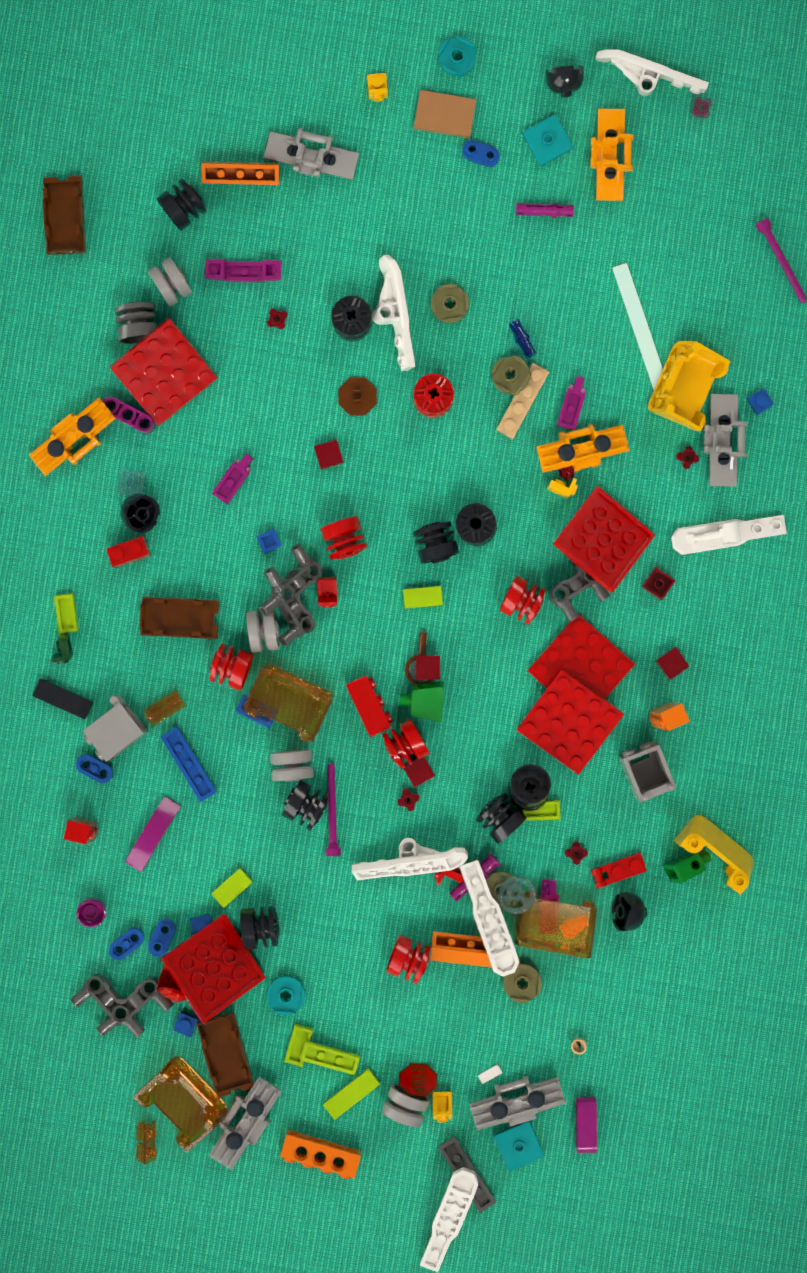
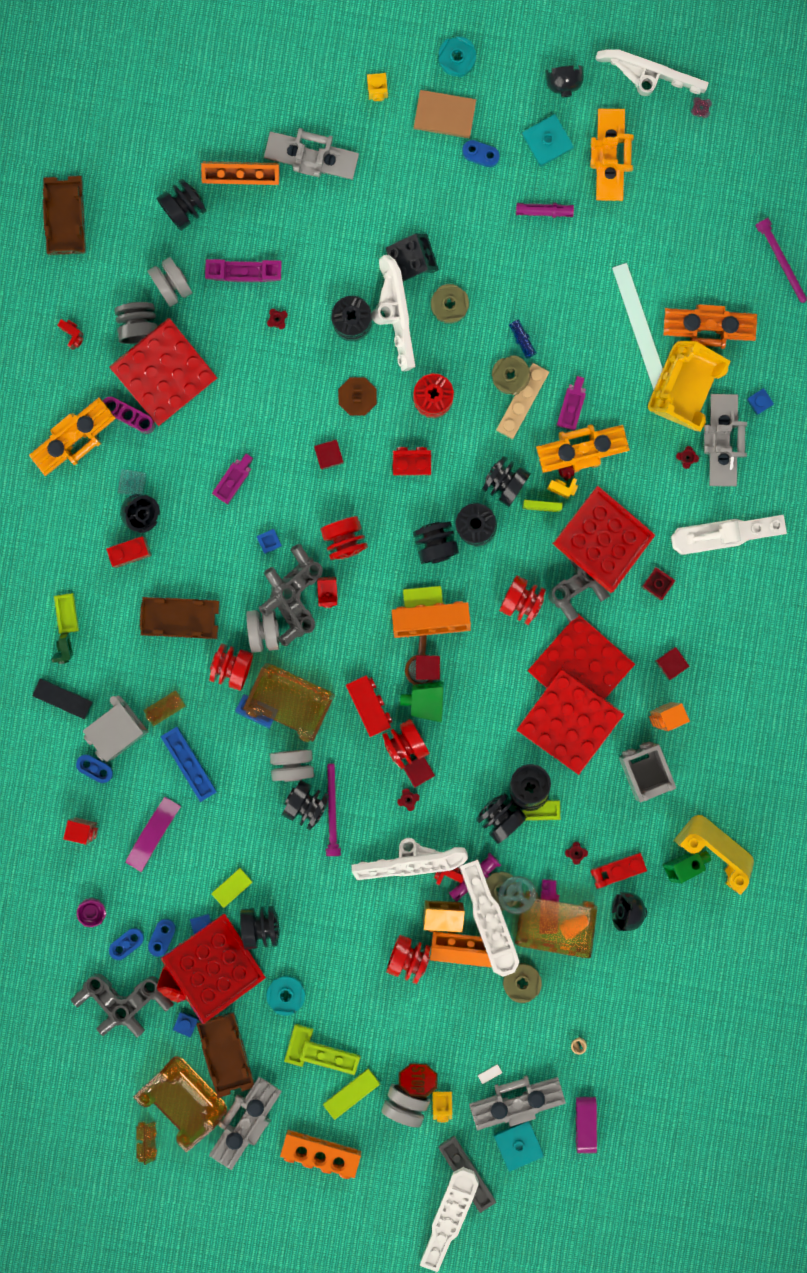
none -> red bracket [57,319,84,350]
none -> black bracket [386,233,439,282]
none -> orange brick [392,601,471,638]
none -> red bracket [393,447,431,476]
none -> brick [423,900,465,933]
none -> black wheel [482,456,531,507]
none -> lime tile [522,500,562,512]
none -> orange piece [663,305,757,349]

